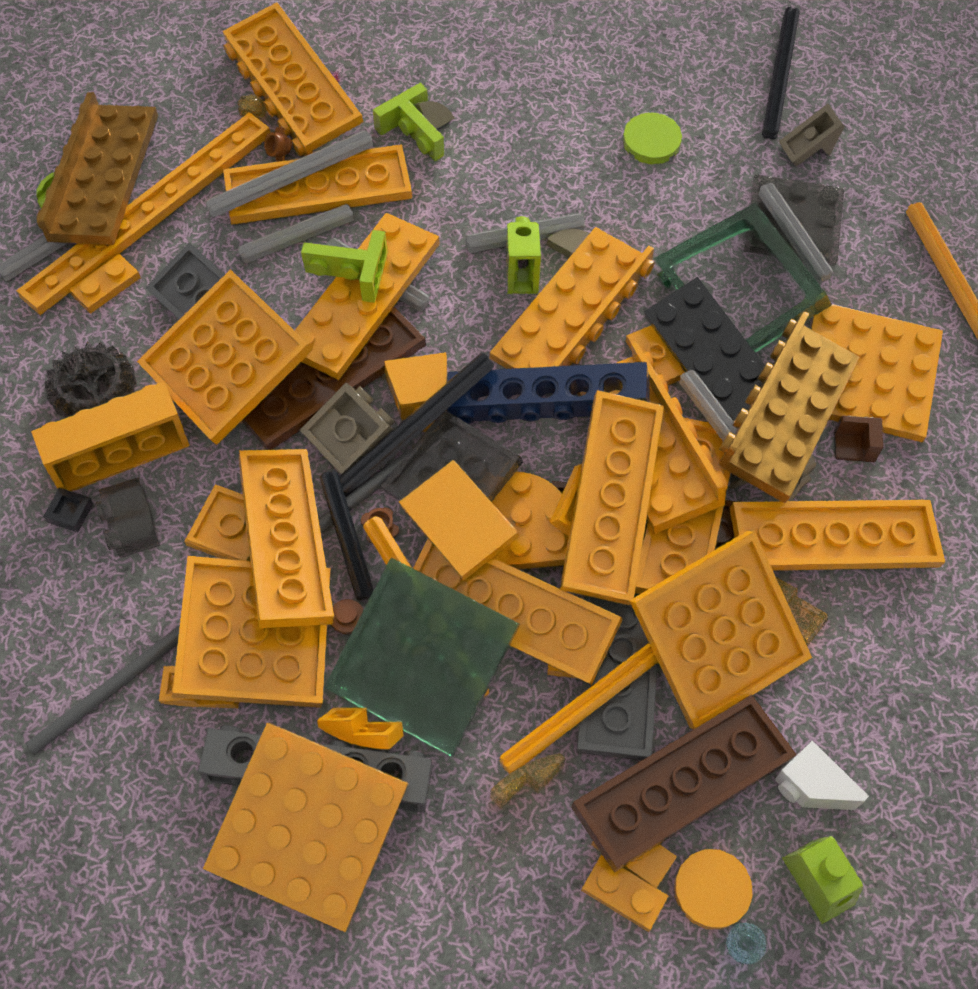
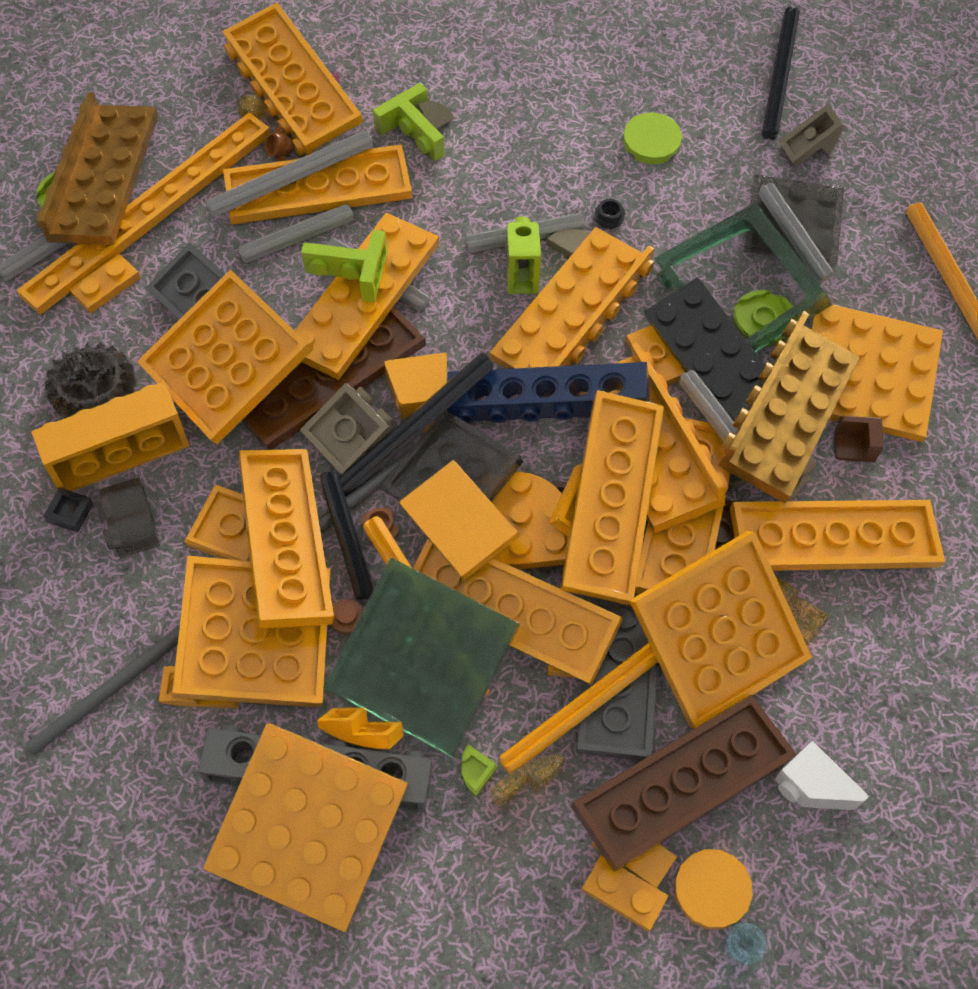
lime torso [782,836,863,924] -> none
none -> lime tile [461,744,498,798]
none -> black plate [594,199,625,228]
none -> lime tile [732,290,797,347]

